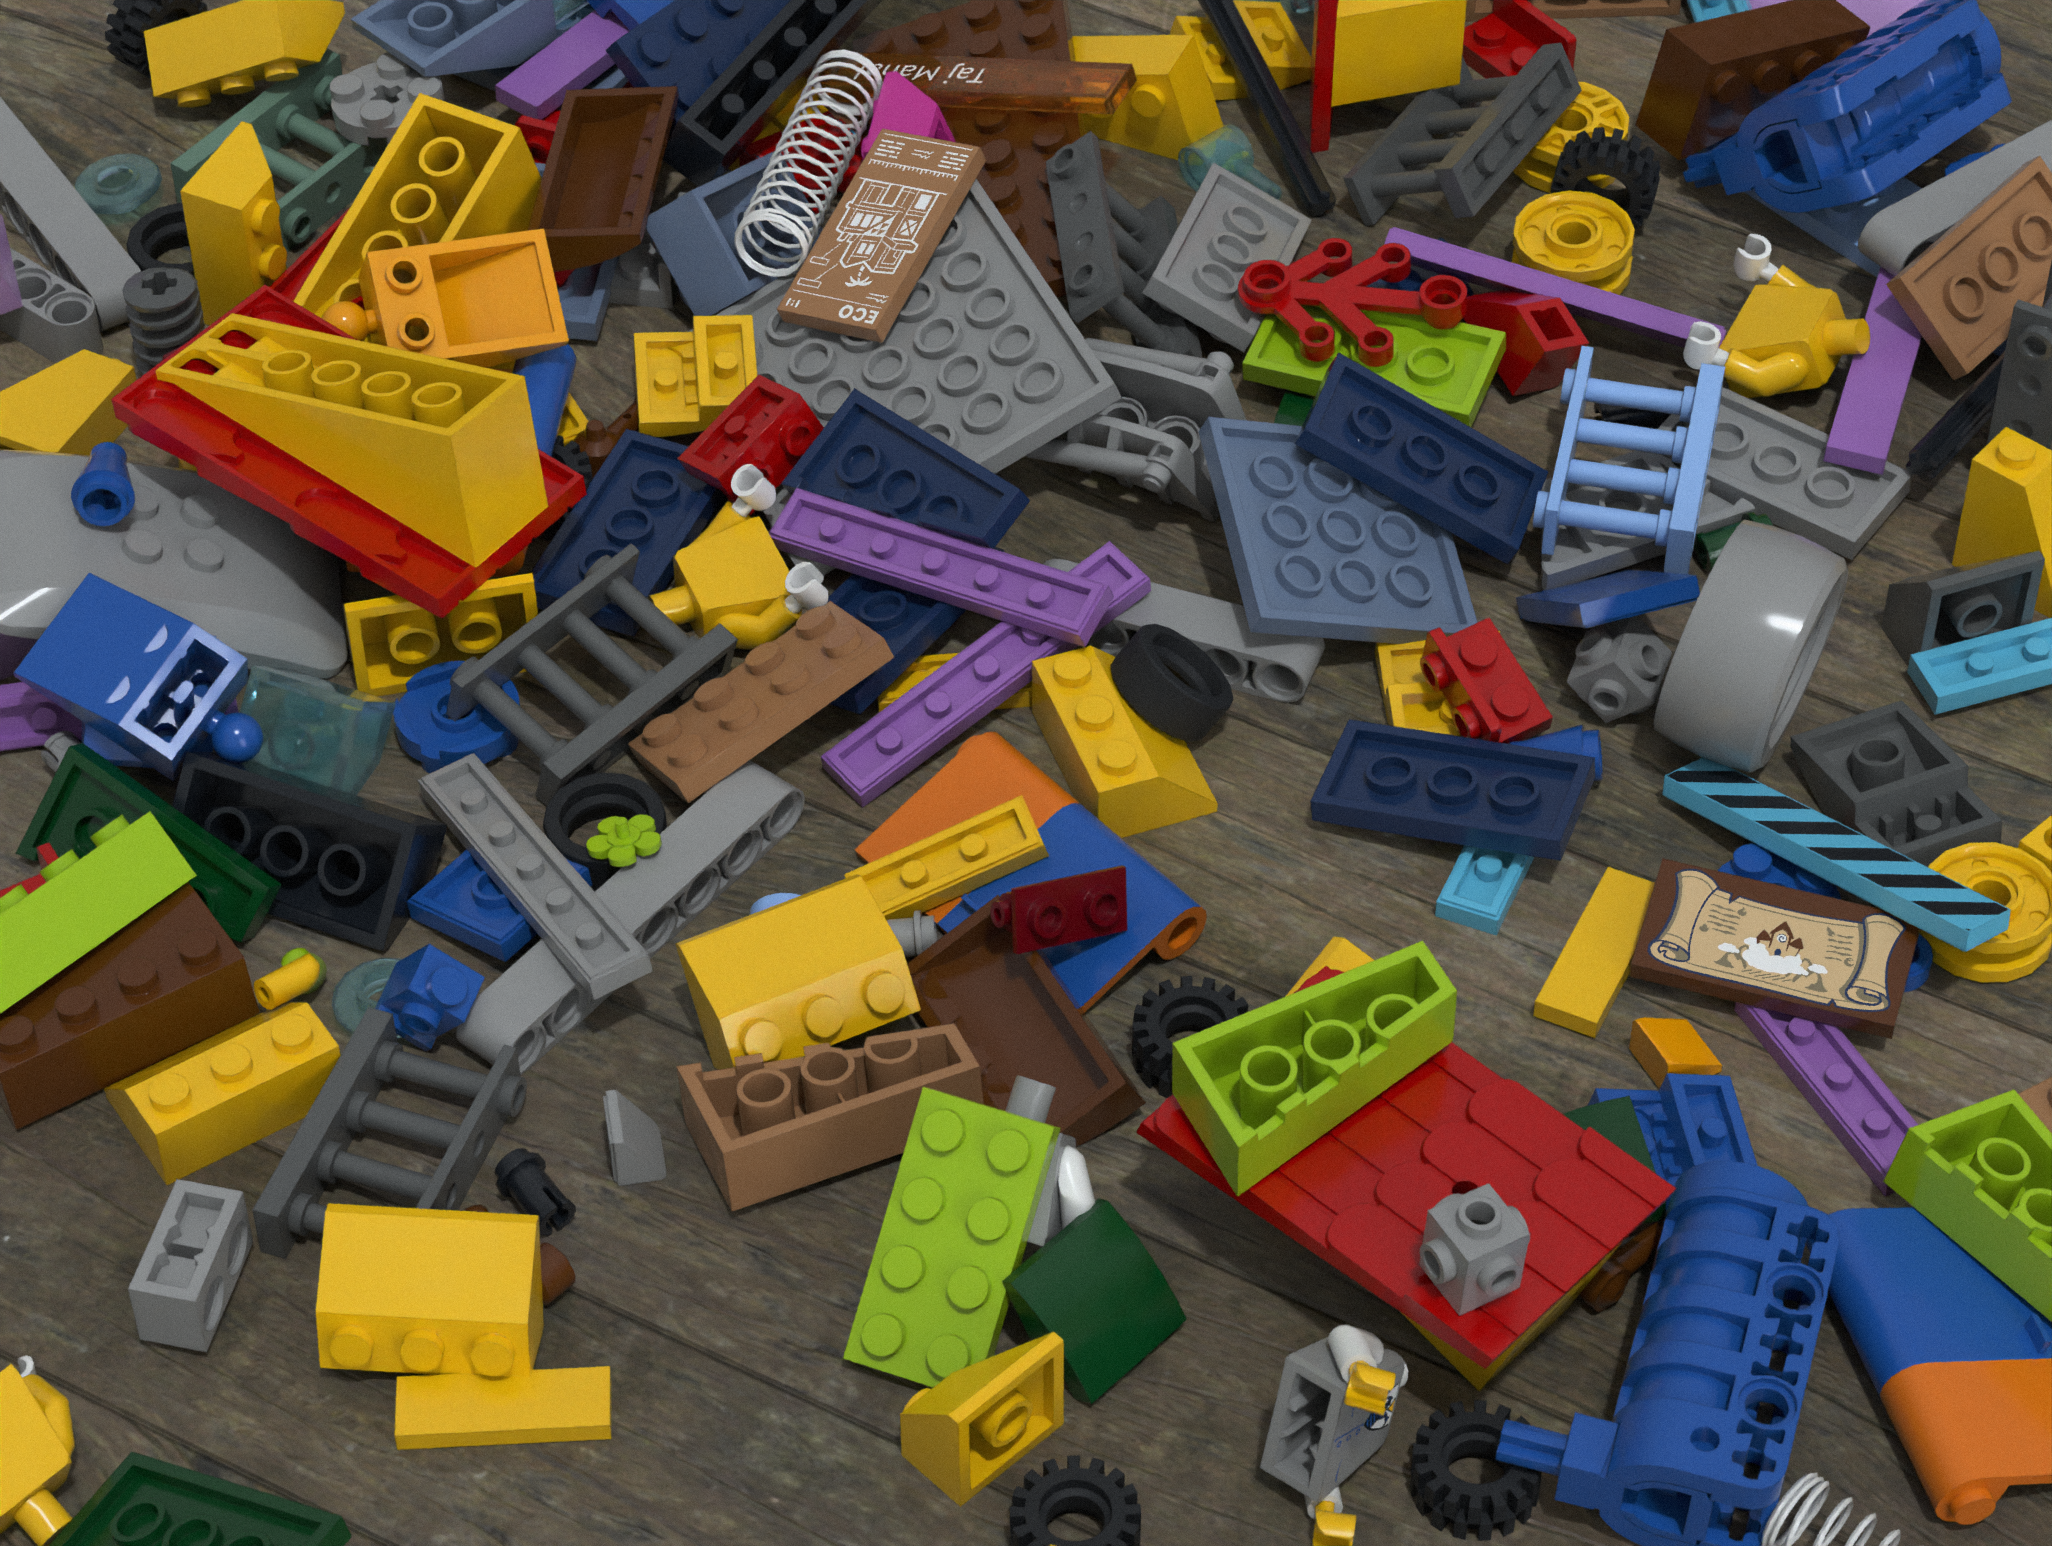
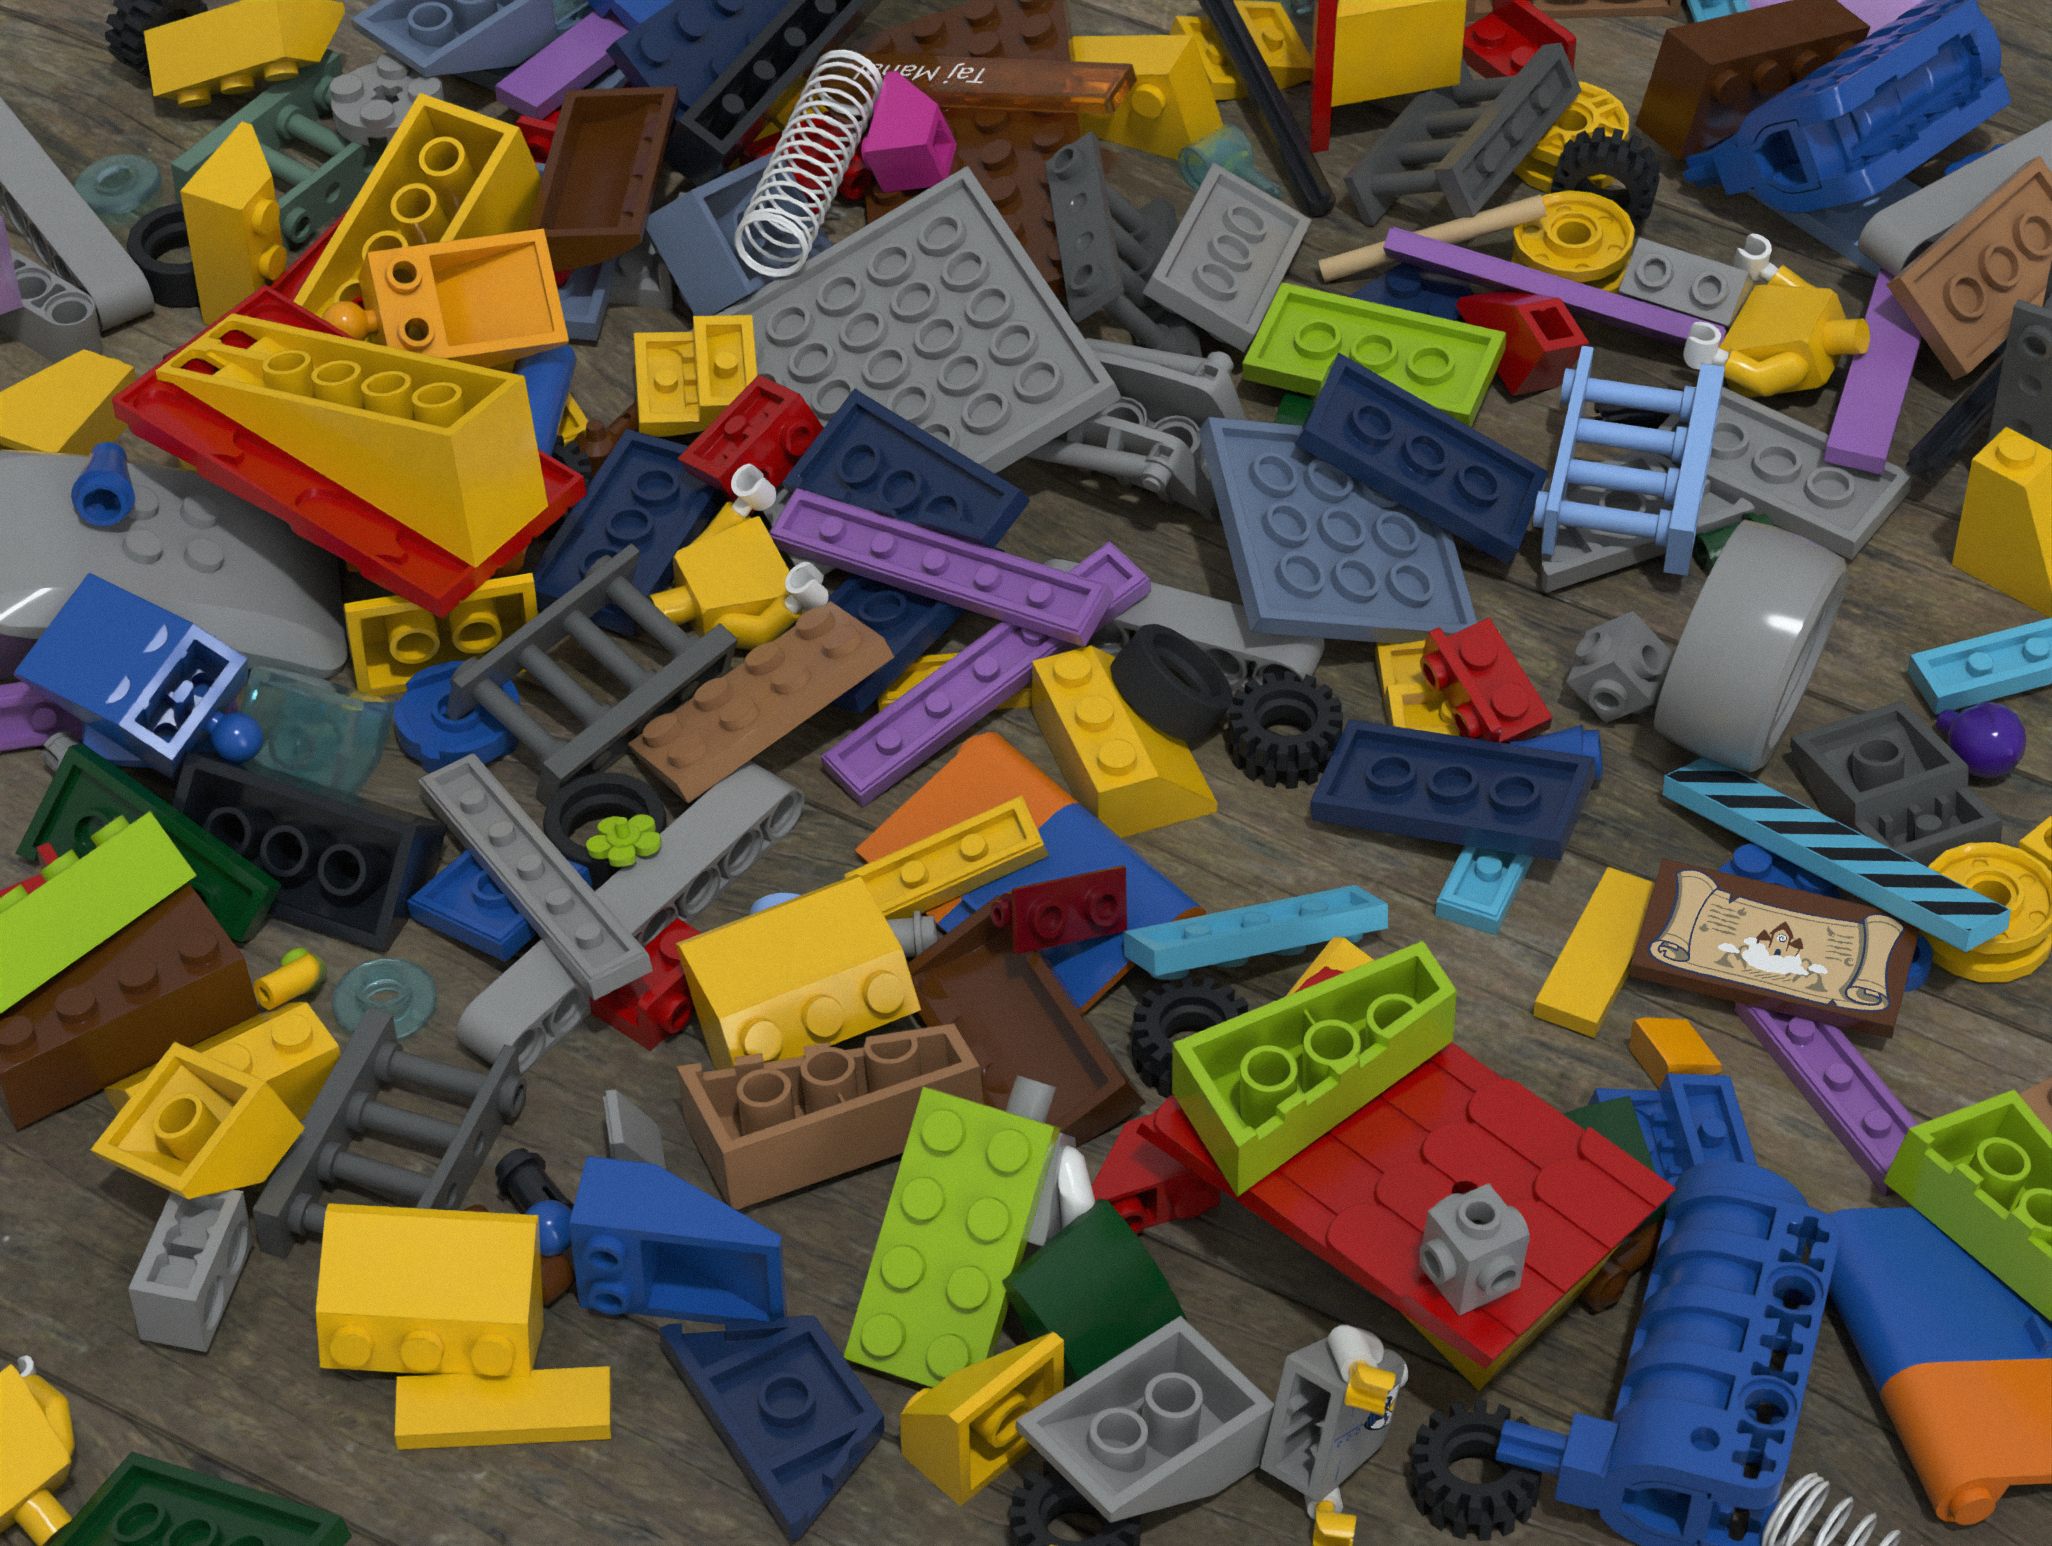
dark grey piece [122,267,206,376] -> none
blue brick [375,944,485,1051] -> none
medium nougat tile [777,129,986,343] -> none
red plant [1238,238,1467,367] -> none
blue tile [1516,570,1700,628] -> none
dark grey slope [1881,551,2045,666] -> none
none -> yellow slope [90,1042,305,1199]
none -> blue slope [525,1156,787,1325]
none -> red bracket [589,918,701,1051]
none -> dark blue wing [659,1315,885,1541]
none -> light grey slope [1015,1316,1275,1522]
none -> red slope [1092,1115,1220,1234]
none -> medium azure plate [1124,885,1388,980]
none -> black tyre [1228,671,1343,789]
none -> tan bar [1318,194,1547,282]
none -> light grey brick [1619,237,1755,333]
none -> dark purple piece [1936,702,2027,779]

